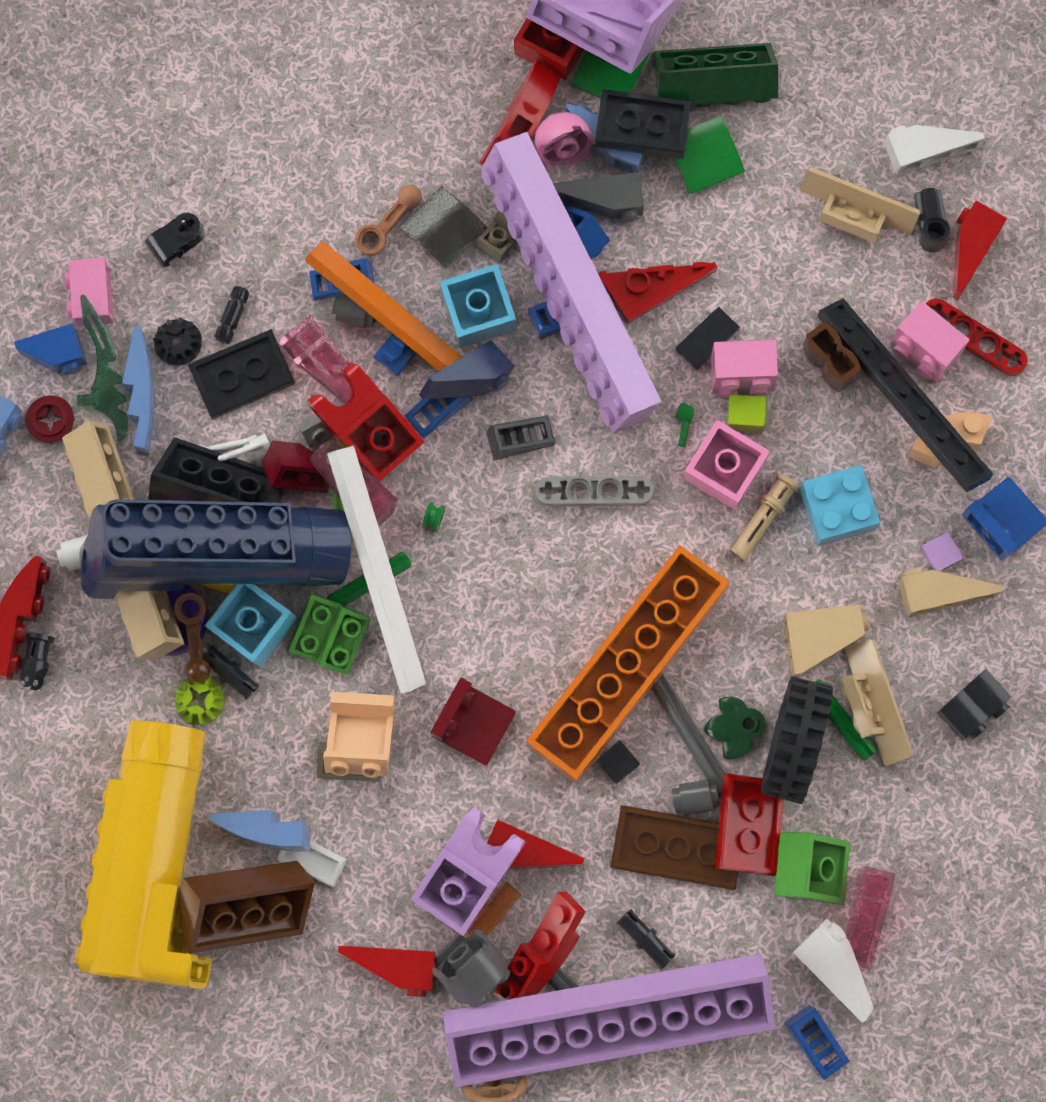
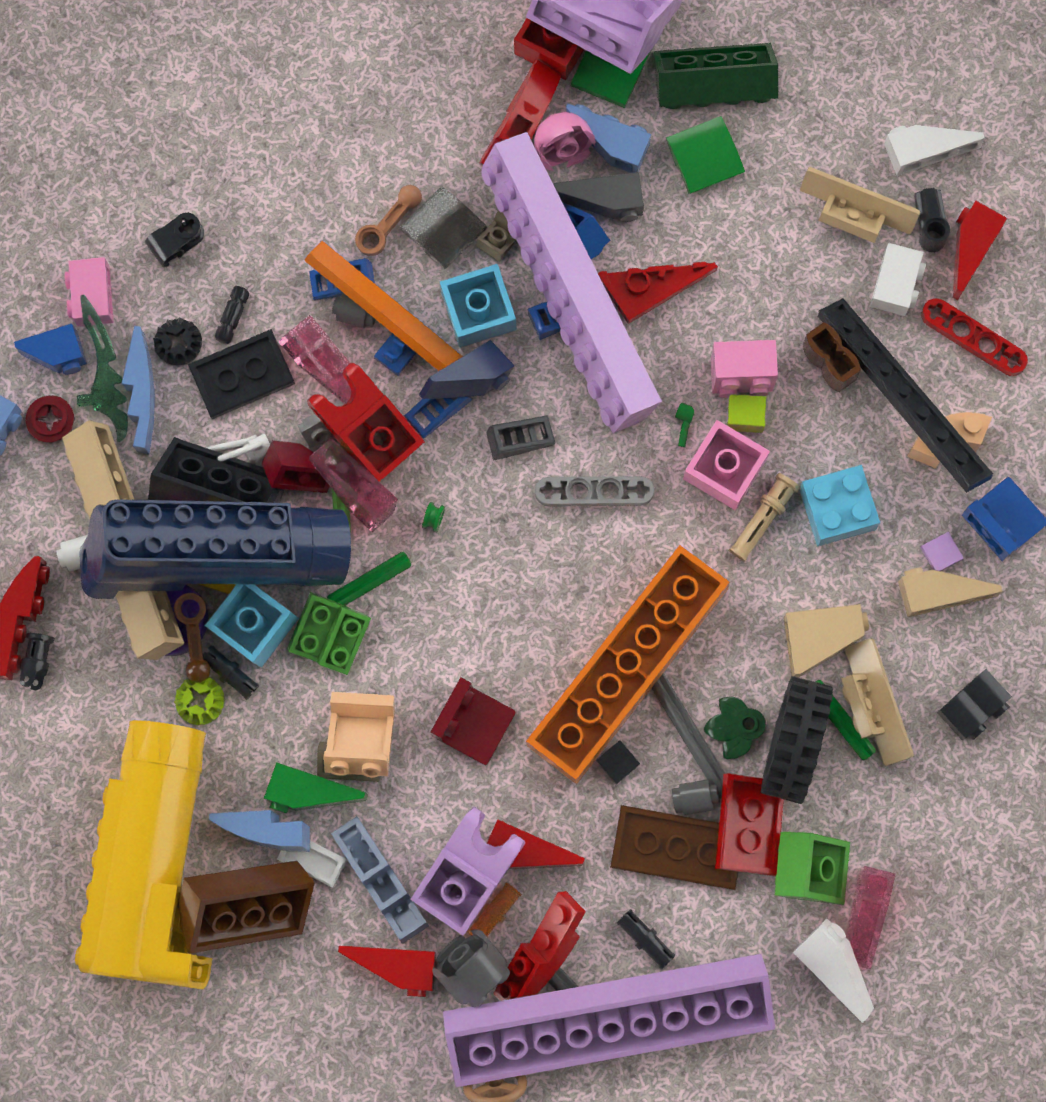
white tile [327,445,426,694] -> none
black tile [594,89,691,159] -> none
black tile [675,307,740,370] -> none
blue slope [784,1005,850,1080] -> none
bright pink brick [890,301,970,382] -> none
none -> green slope [264,762,368,814]
none -> sand blue slope [331,816,429,944]
none -> white brick [870,243,926,316]

